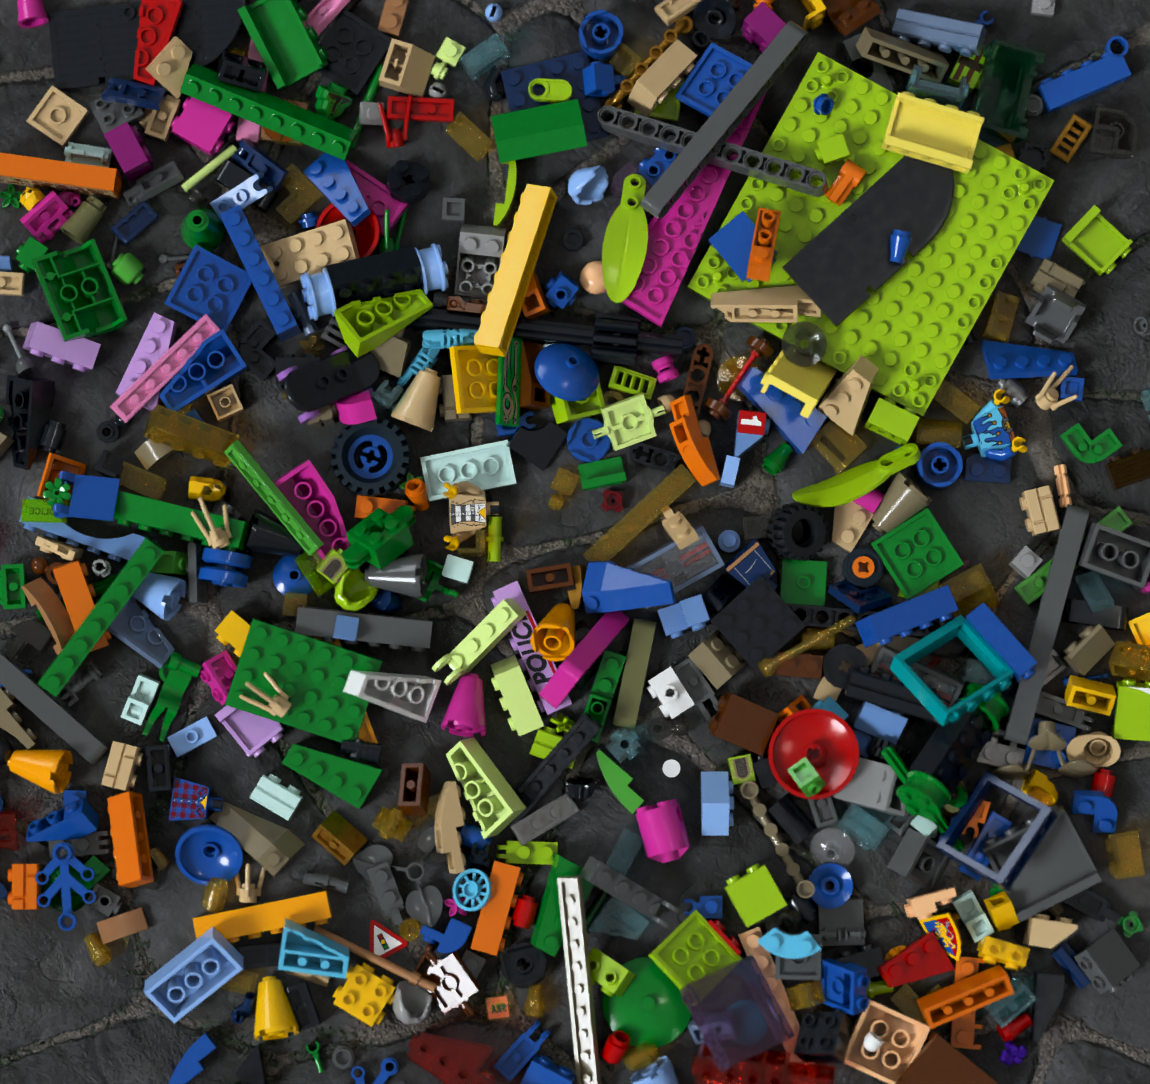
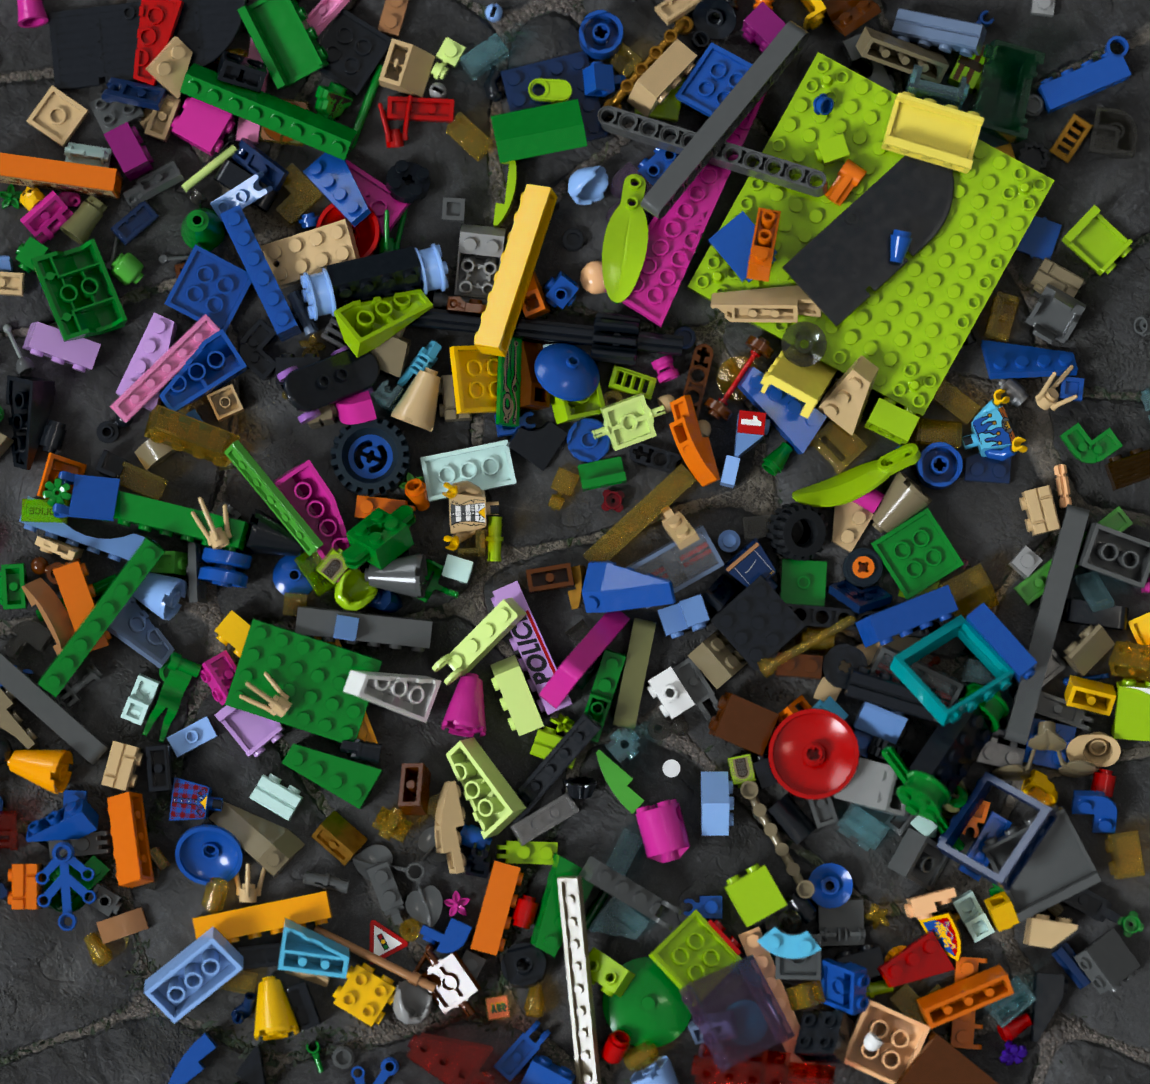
light grey pin [92,560,113,578] -> none
yellow rock [188,476,226,502] -> none
light grey plate [359,102,384,126] -> none
medium azure hinge [422,328,478,349] -> none
medium azure wheel [453,869,492,912] -> none
light orange cone [530,603,575,662] -> none
bright green bracket [787,757,826,798] -> none
clear dish [810,828,855,868] -> none
yellow plate [976,936,1030,971] -> none
none -> clear yellow plant [864,903,889,929]

